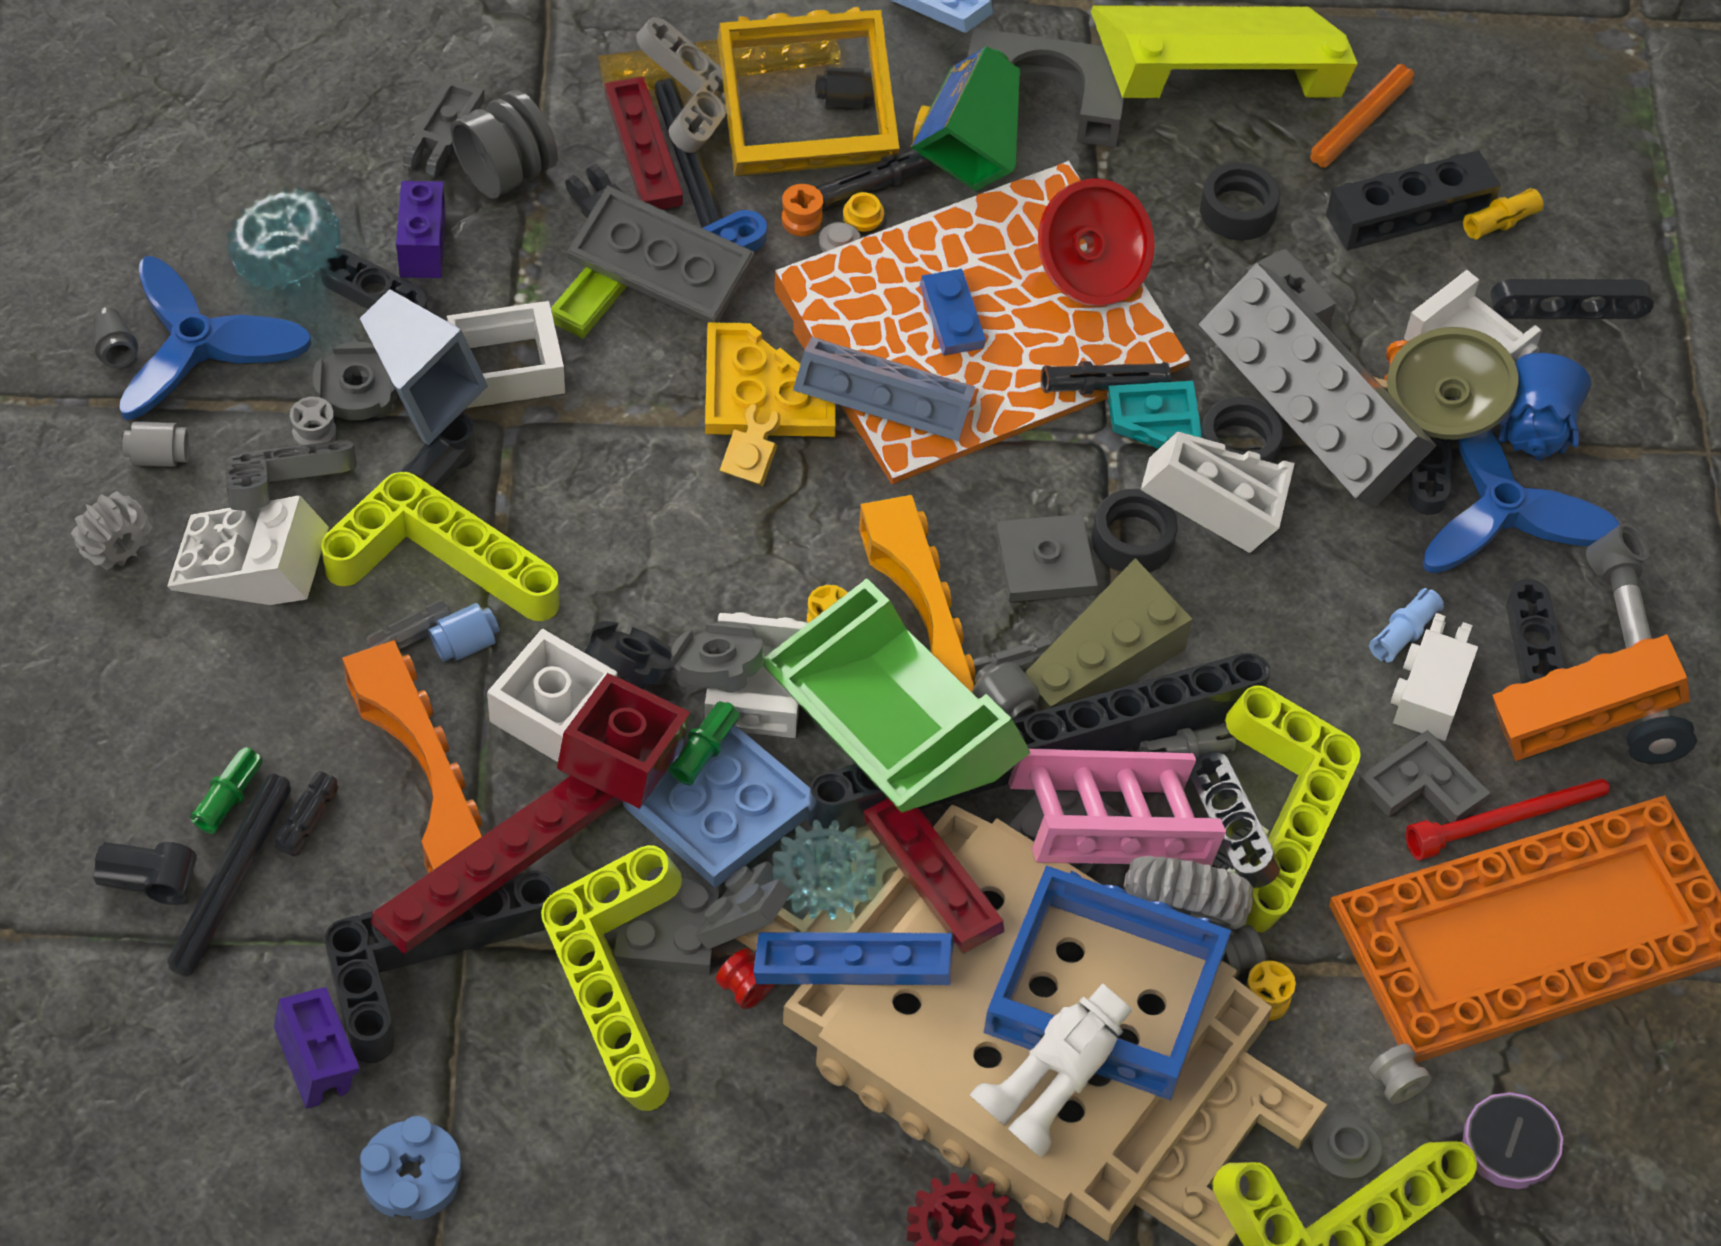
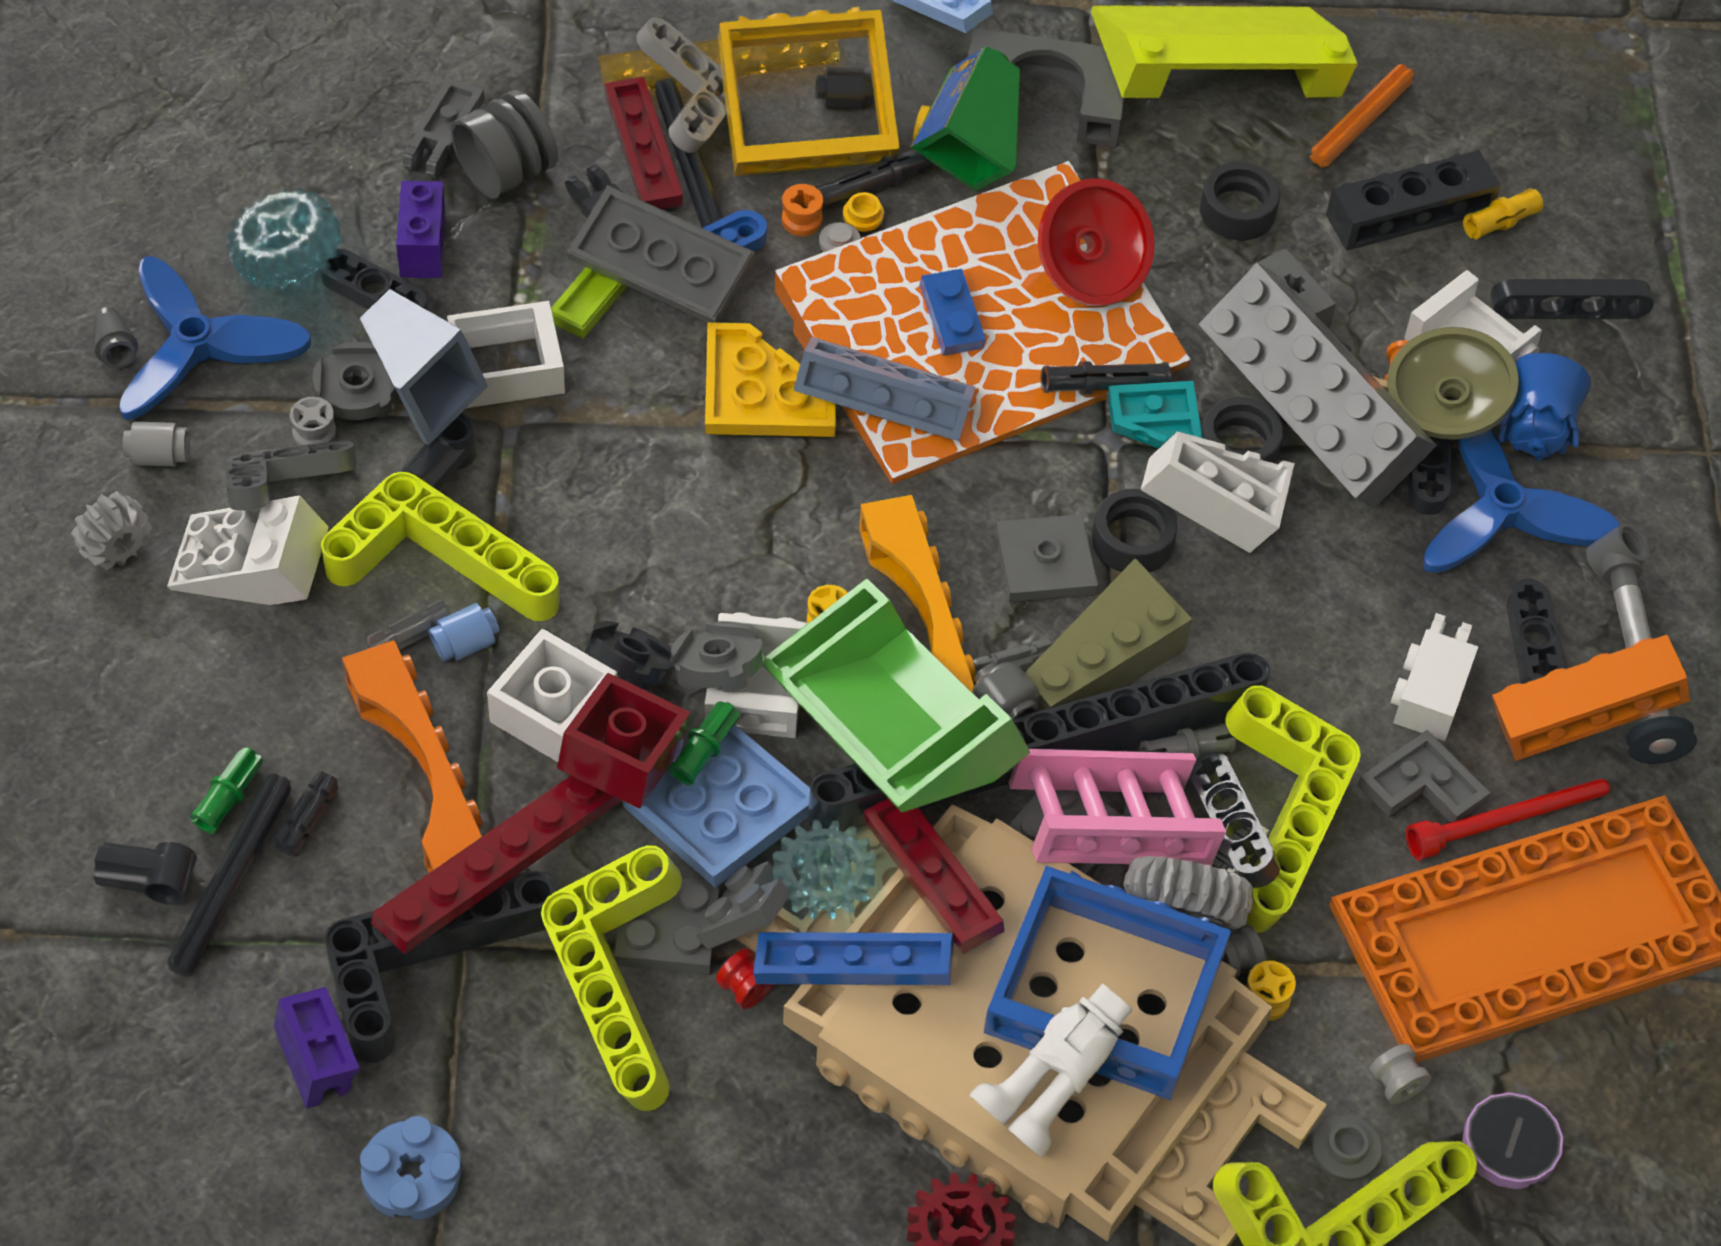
yellow plate [720,403,781,486] -> none
light blue pin [1369,588,1444,663] -> none

